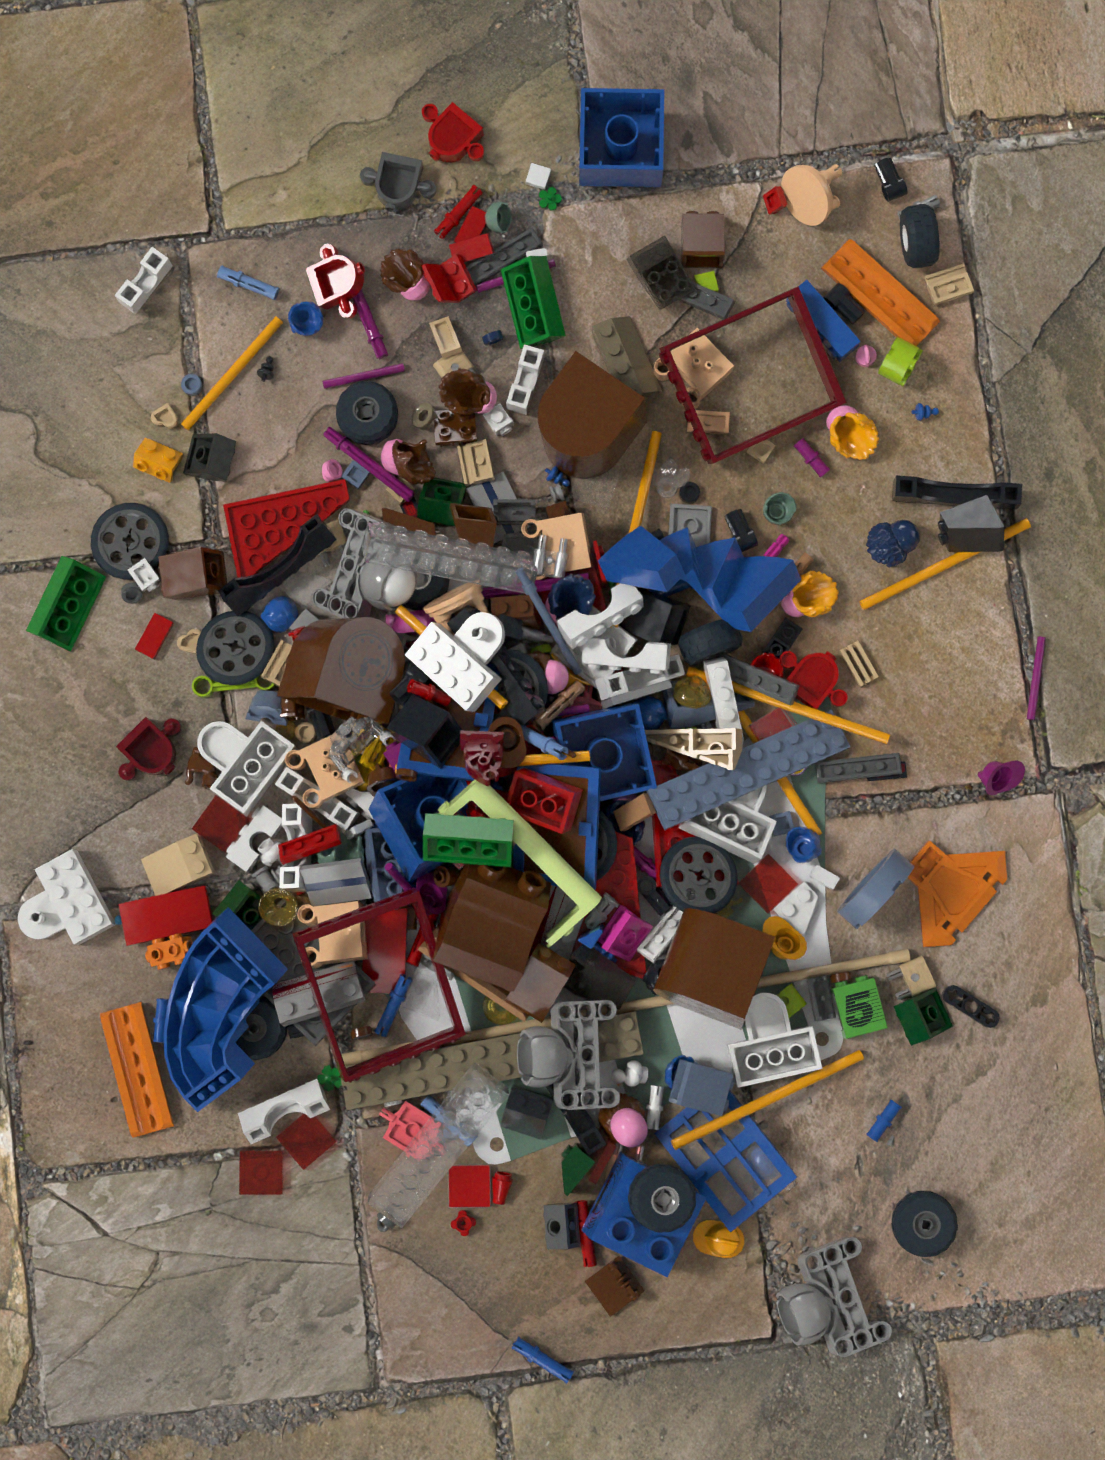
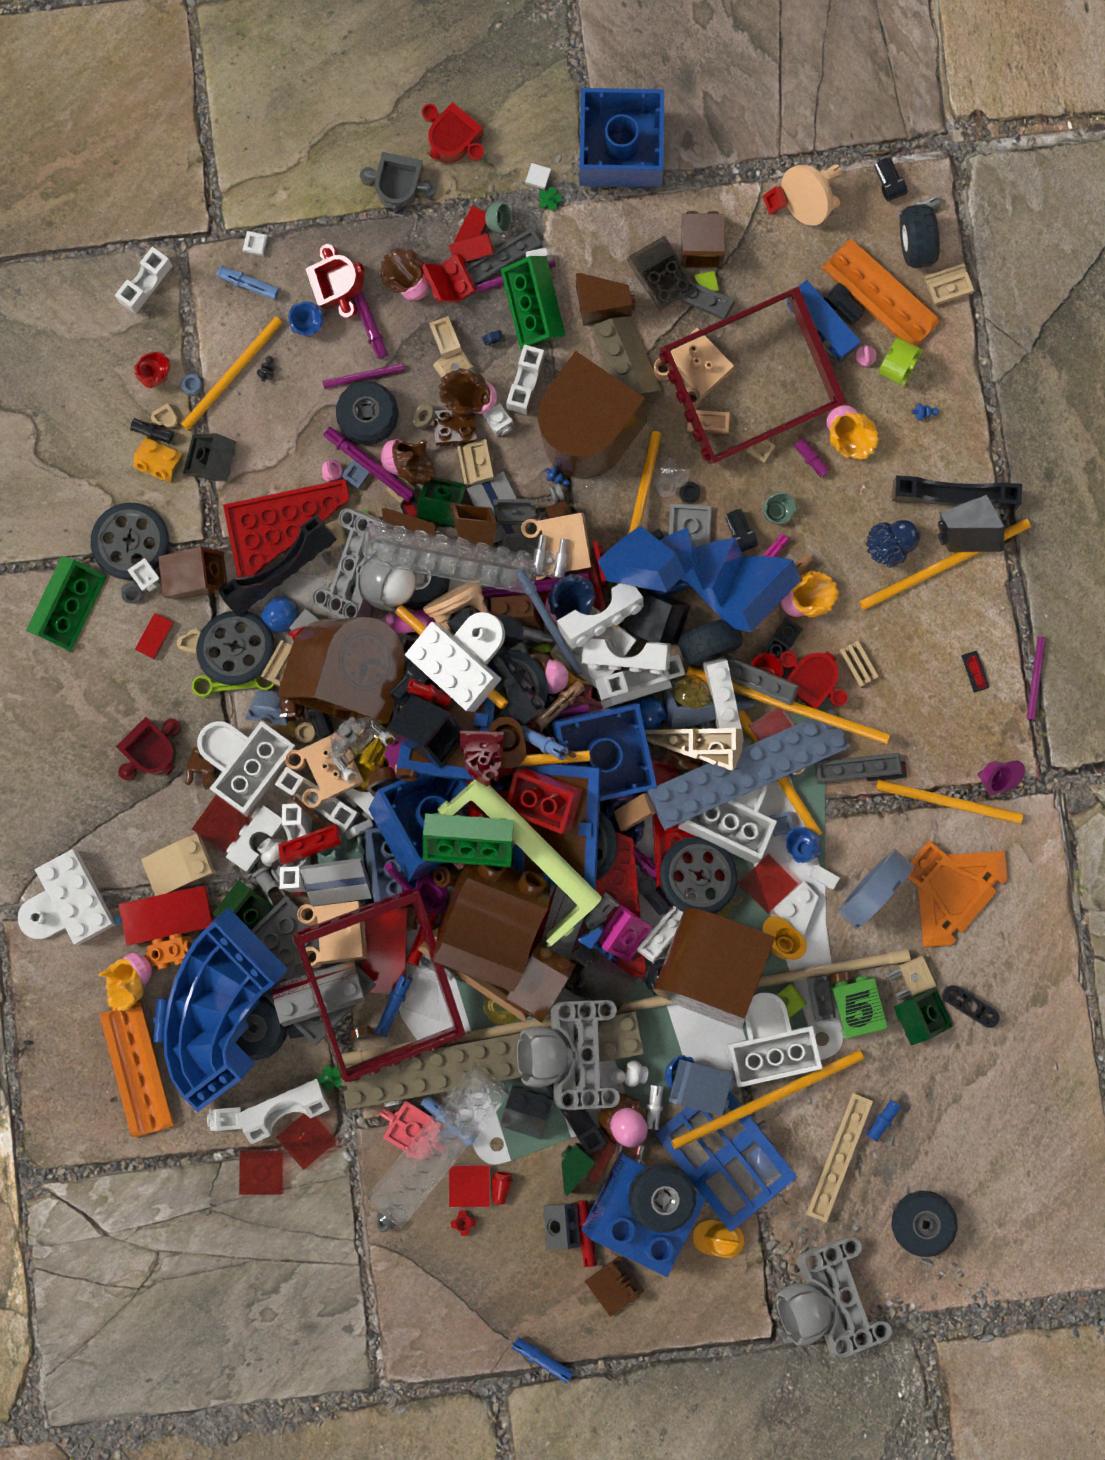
clear yellow piece [258,888,298,926] -> none
red pin [434,185,483,239] -> none
none -> light orange hair [99,953,152,1012]
none -> black pin [130,418,174,444]
none -> red hair [134,352,170,388]
none -> white bracket [207,1107,242,1131]
none -> white tile [243,231,268,257]
none -> reddish brown slope [576,273,636,325]
none -> tan plate [806,1093,873,1223]
none -> light orange piece [876,780,1023,824]
none -> sticker [961,651,989,693]

